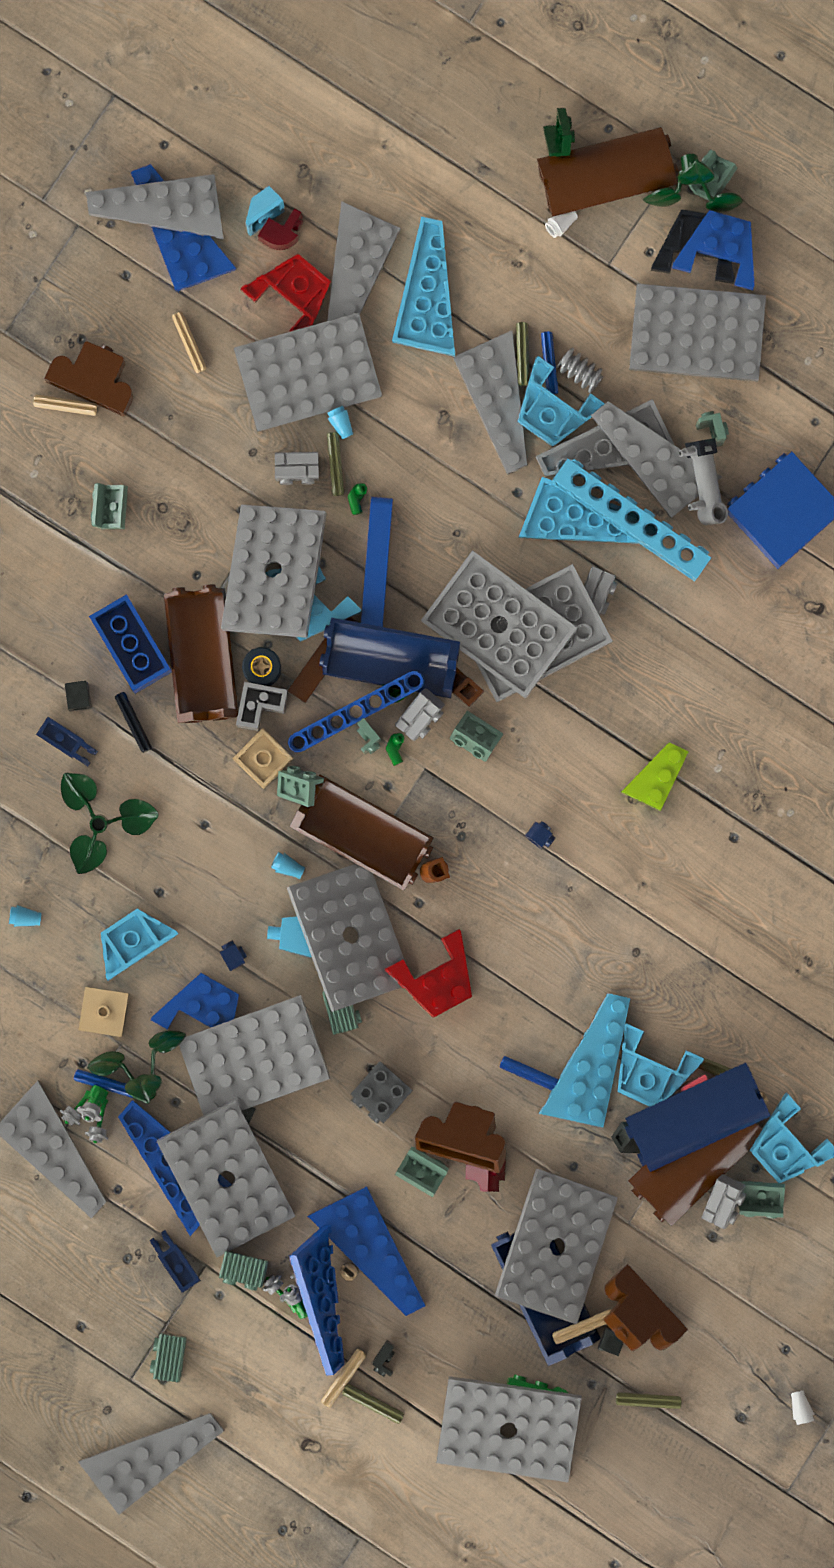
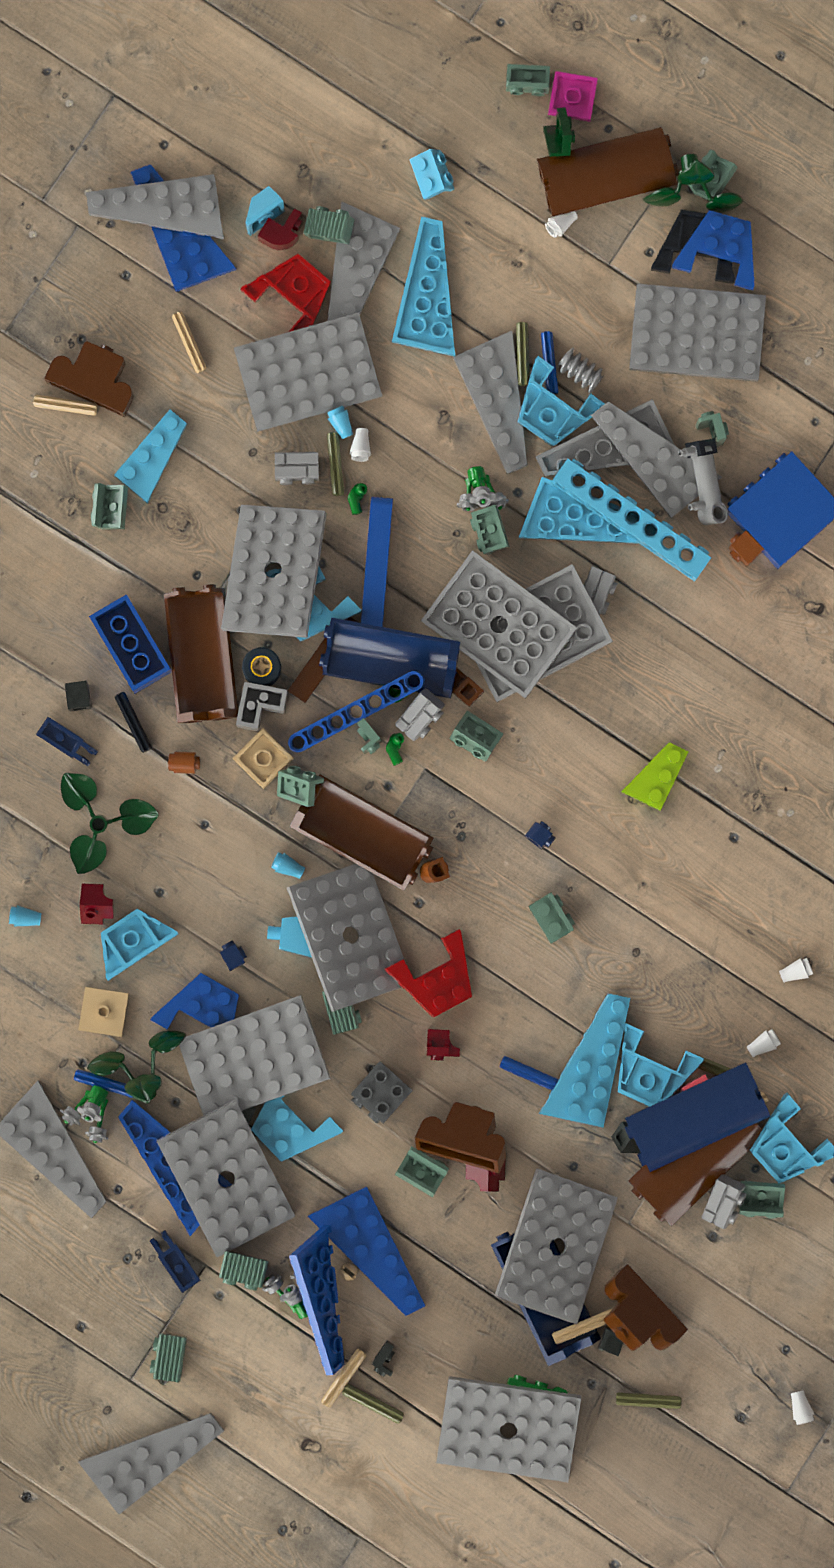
none -> dark red brick [79,883,114,925]
none -> medium azure wing [114,410,187,504]
none -> dark orange brick [168,751,200,774]
none -> medium azure wing [251,1095,343,1162]
none -> sand green brick [303,206,355,244]
none -> white cone [350,428,371,462]
none -> medium azure bracket [410,149,454,200]
none -> dark red brick [426,1029,460,1061]
none -> plant [457,466,509,511]
none -> sand green bracket [470,505,510,555]
none -> sand green bracket [506,64,550,96]
none -> sand green bracket [528,892,575,944]
none -> dark pink plate [548,71,598,122]
none -> dark orange brick [728,531,764,567]
none -> white cone [747,1029,781,1057]
none -> white cone [779,958,813,983]

